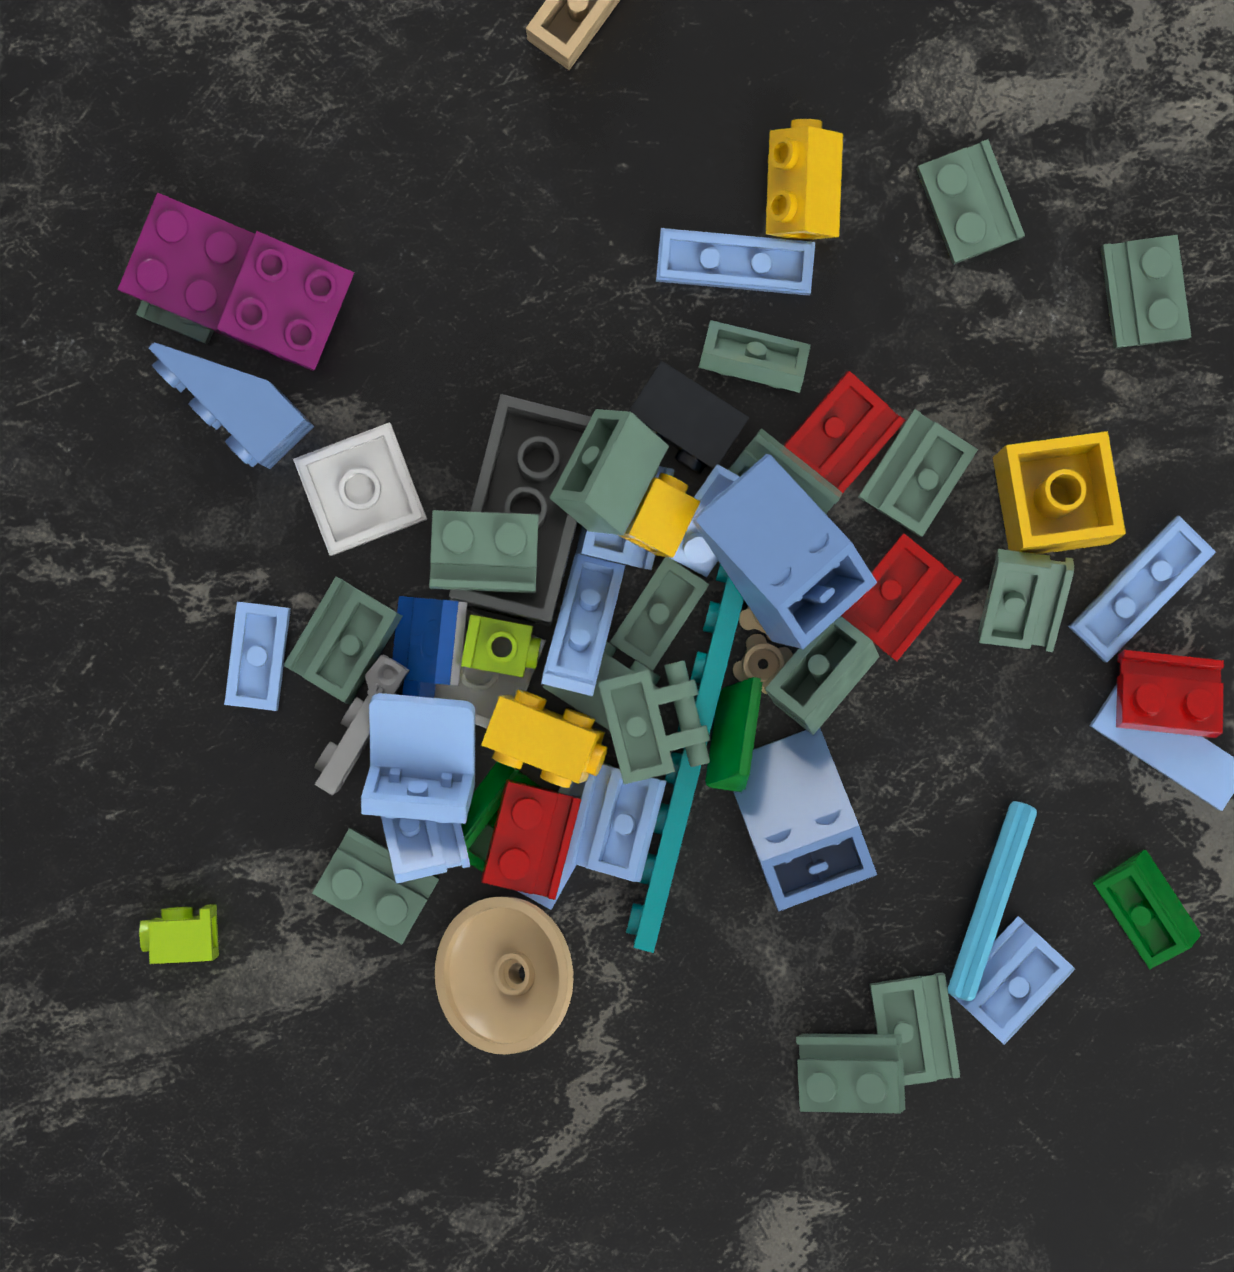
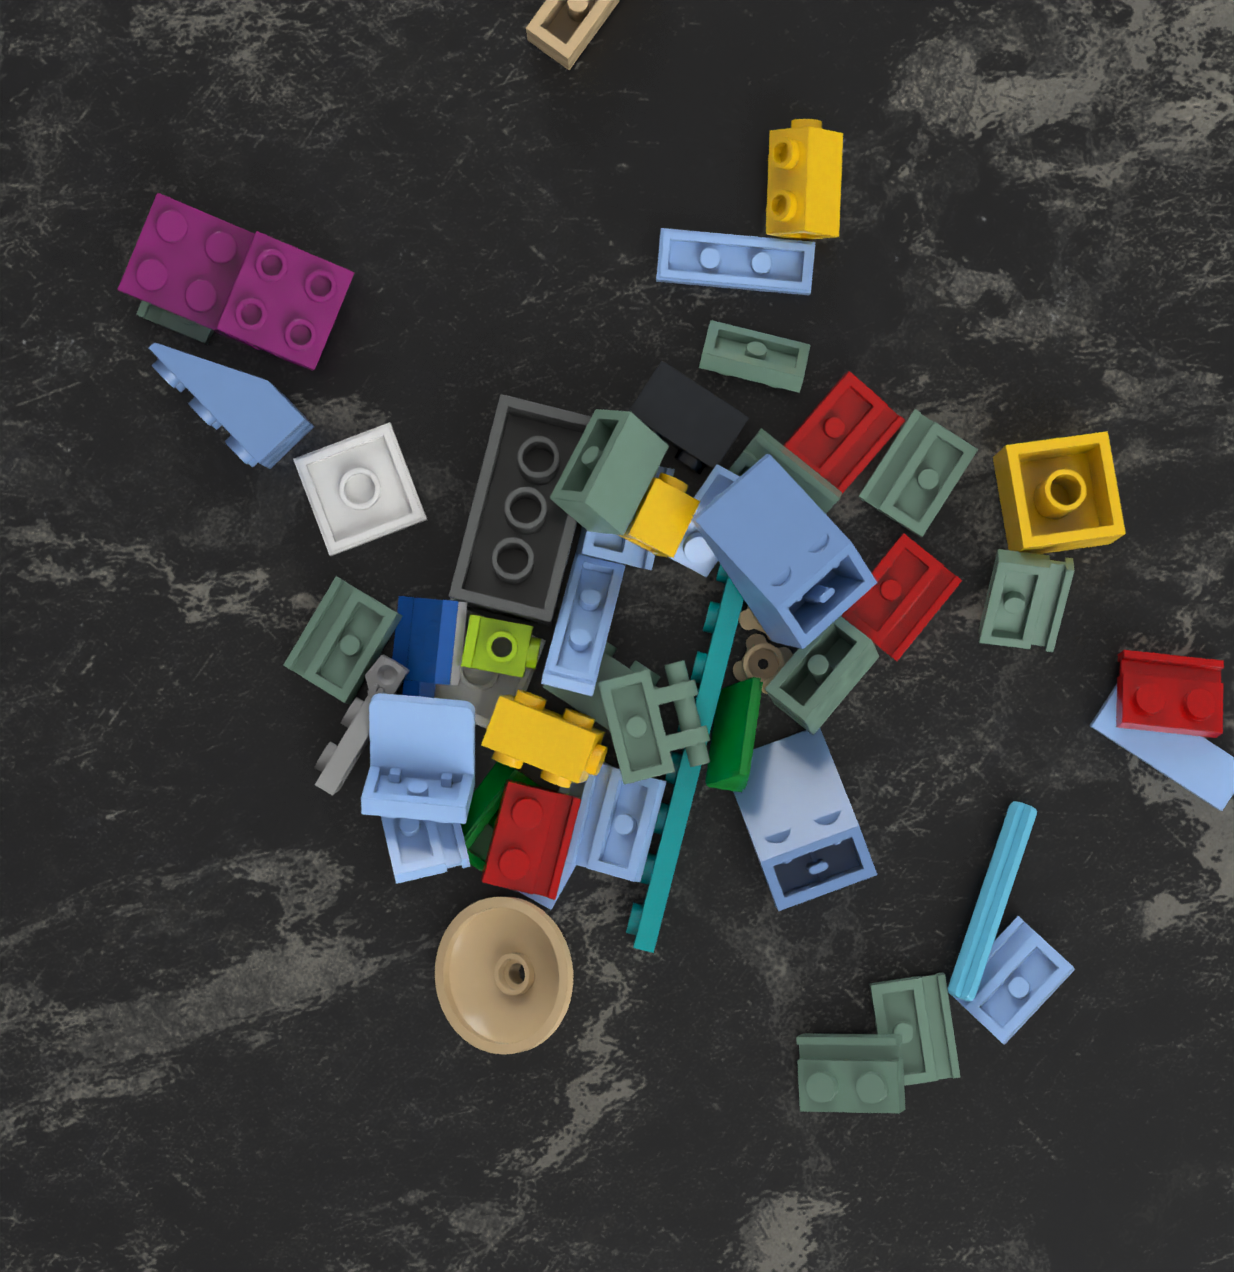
lime brick [139,904,219,964] -> none
light blue plate [224,602,291,711] -> none
sand green plate [312,827,440,944] -> none
sand green plate [429,510,539,593] -> none
sand green plate [609,557,709,671] -> none
sand green plate [916,139,1025,265] -> none
light blue tile [1068,516,1216,663] -> none
green slope [1093,850,1200,970] -> none
sand green plate [1100,235,1191,349] -> none

